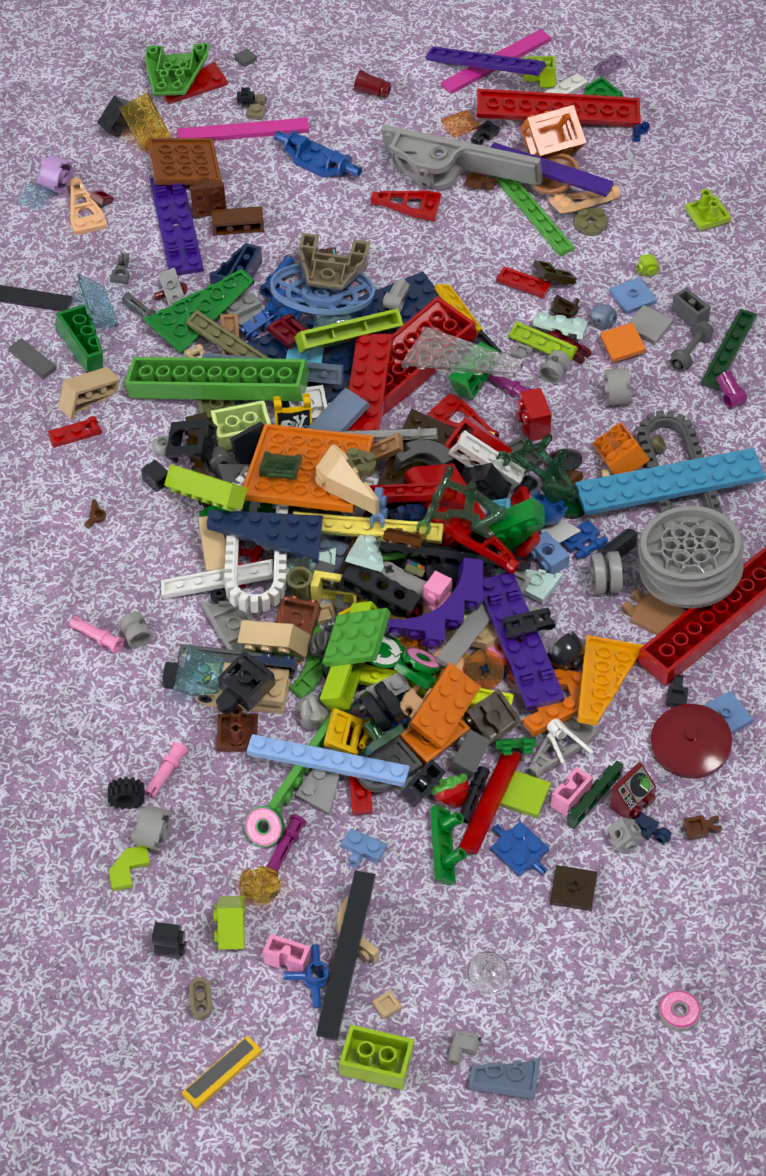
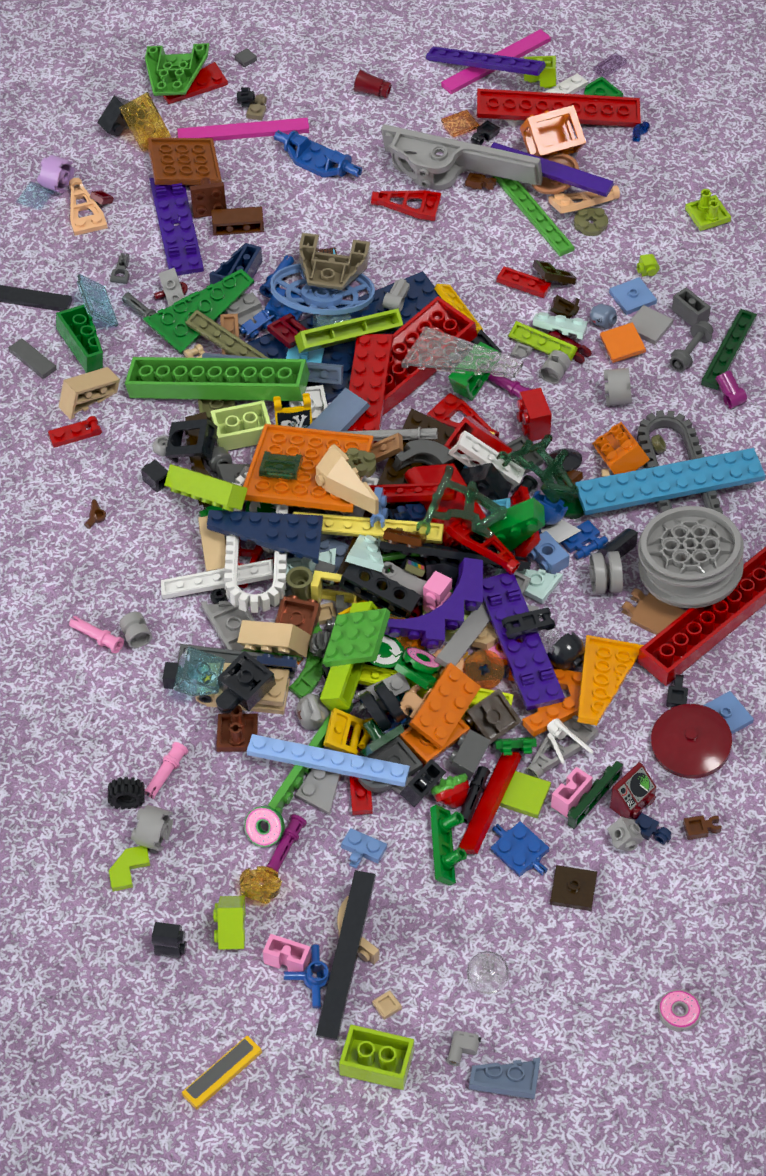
dark tan plate [189,977,212,1020] -> none
black tile [230,421,264,464] -> none

